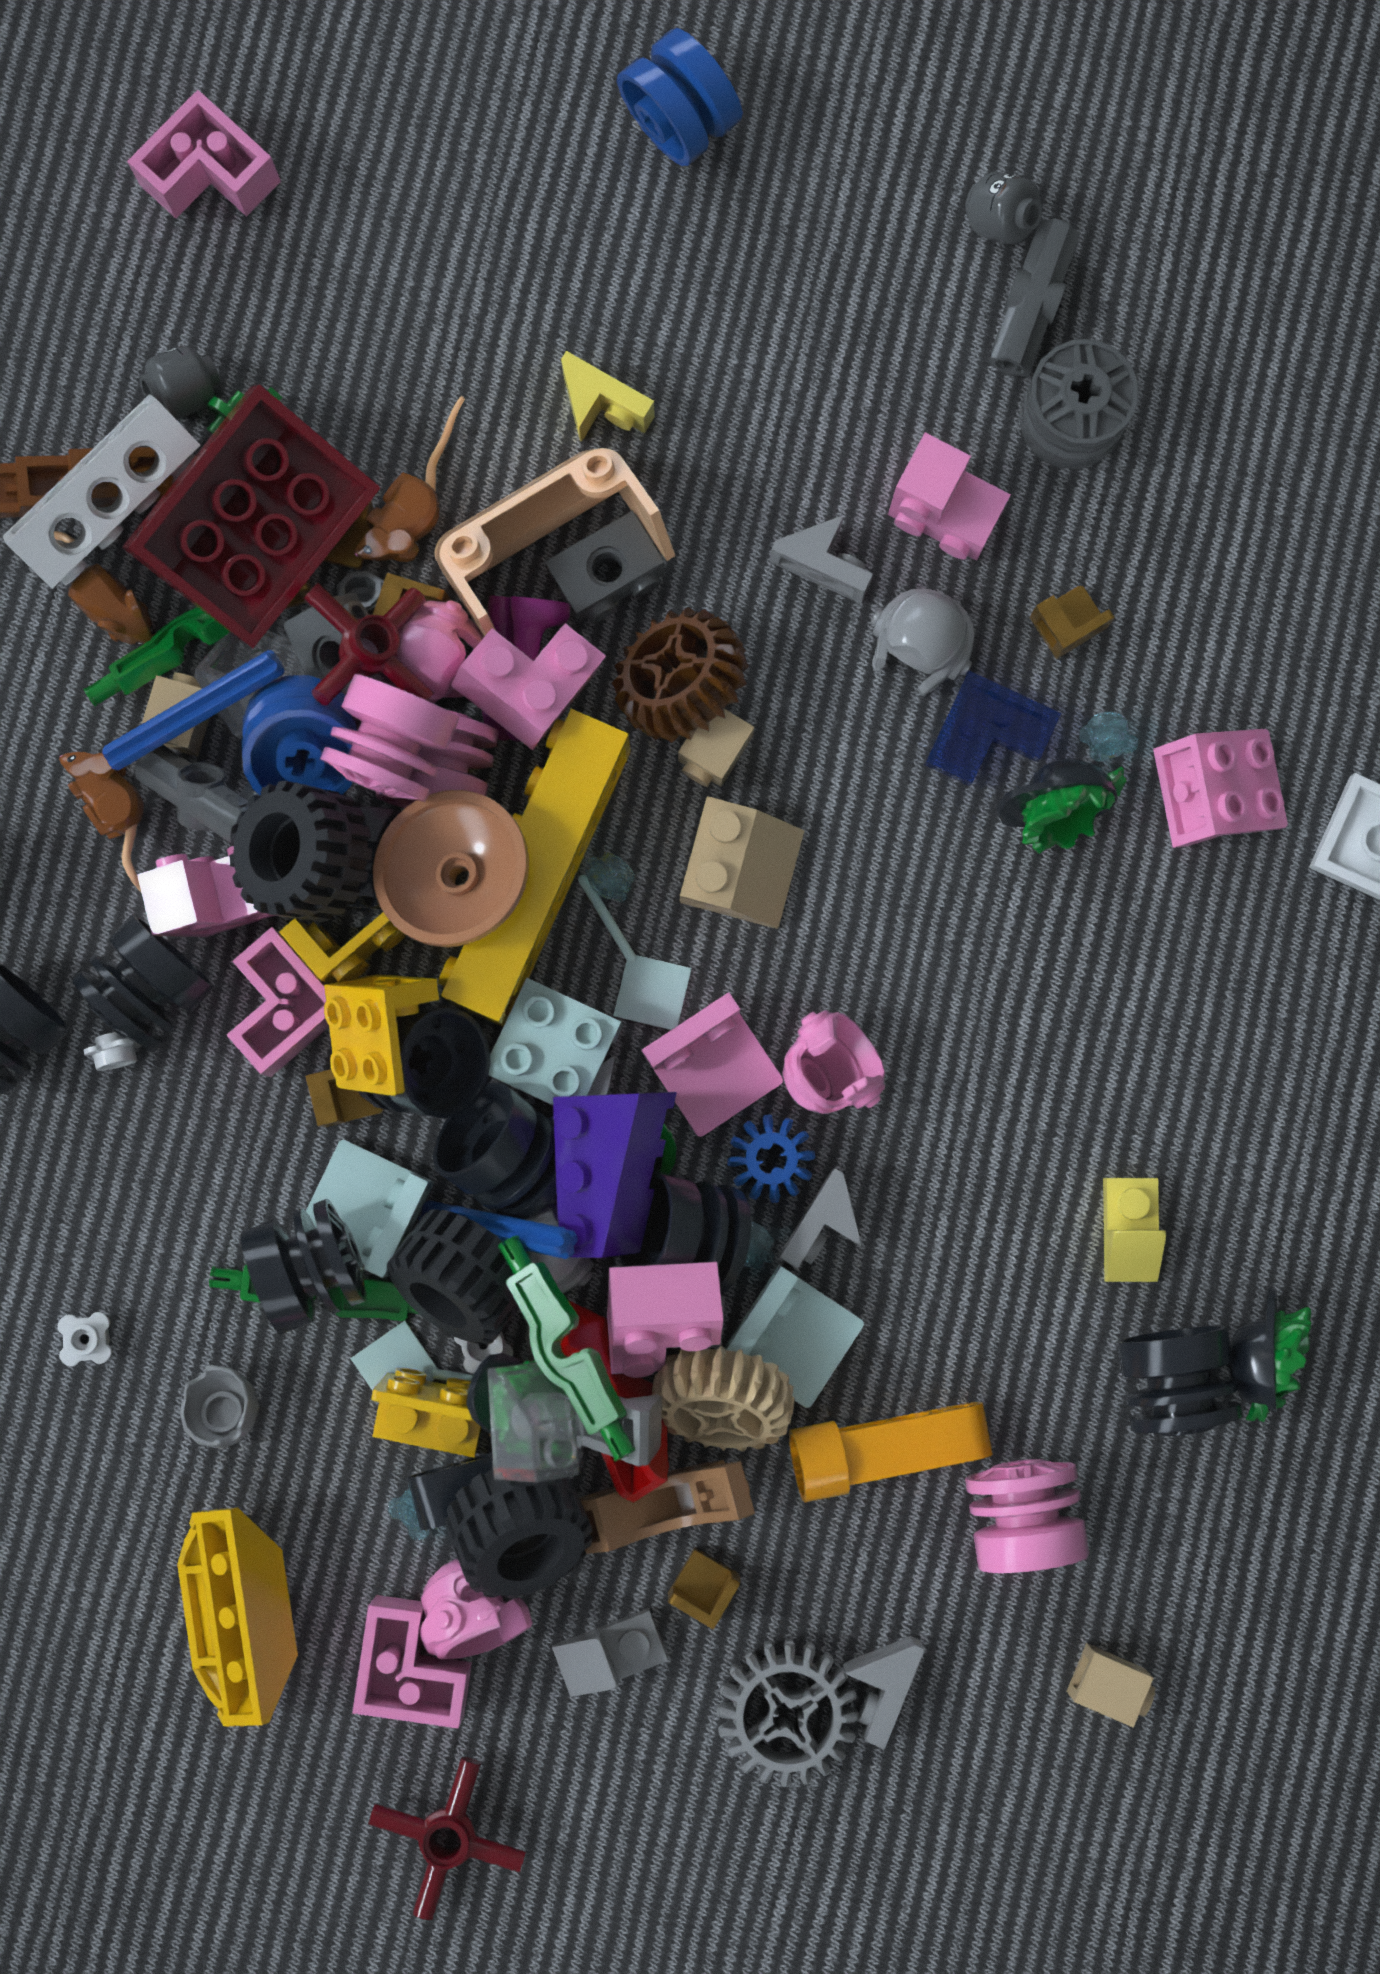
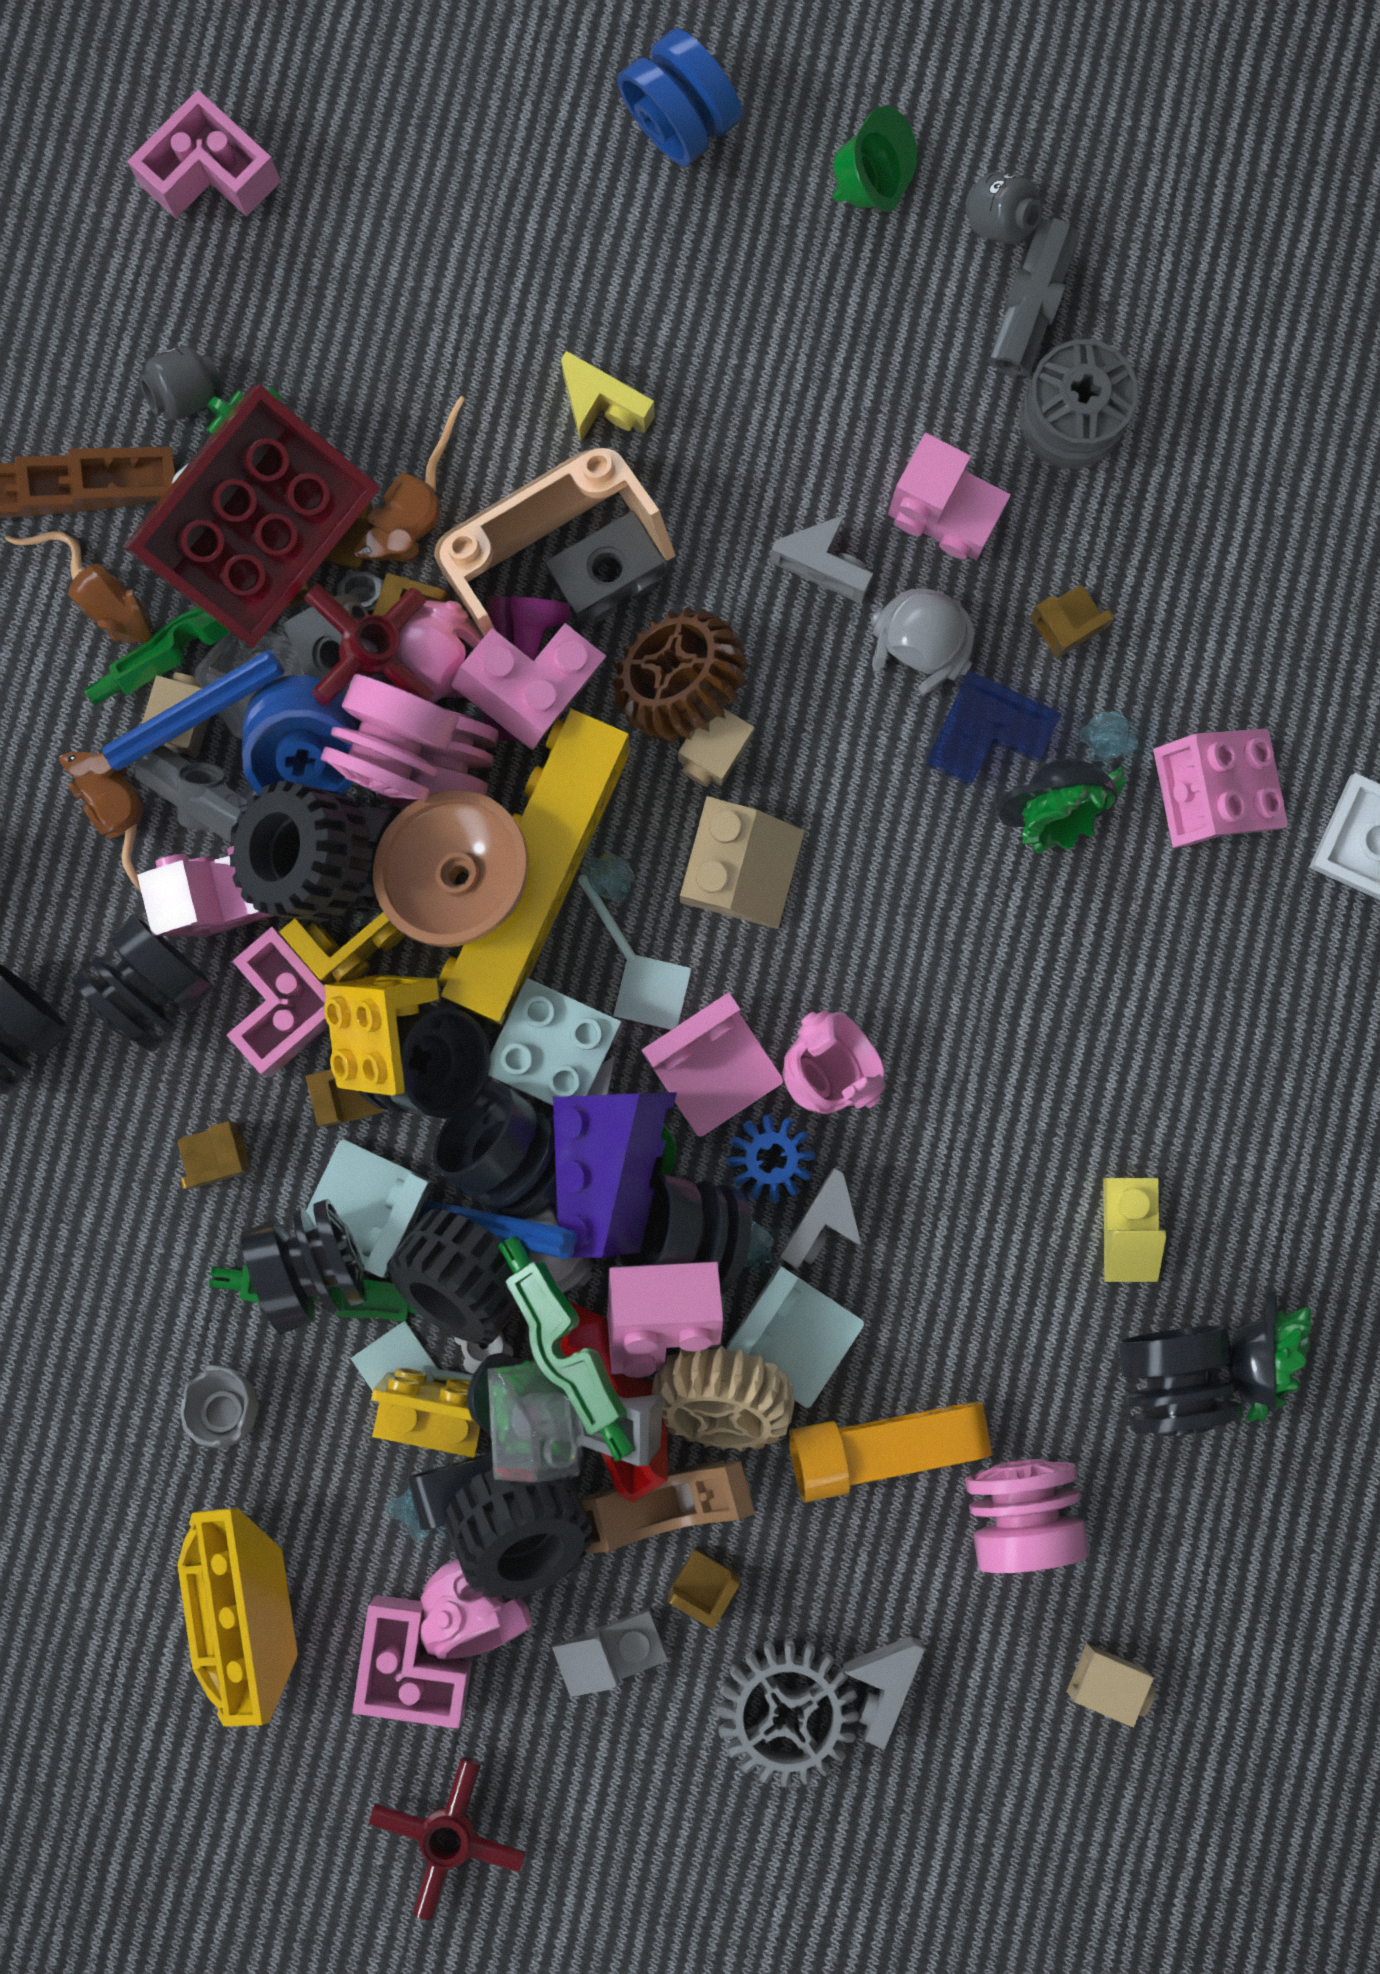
white brick [2,394,200,589] -> none
white plate [58,1312,112,1366] -> none
white plate [84,1032,141,1071] -> none
none -> pearl gold panel [178,1121,251,1189]
none -> green piece [832,106,917,212]

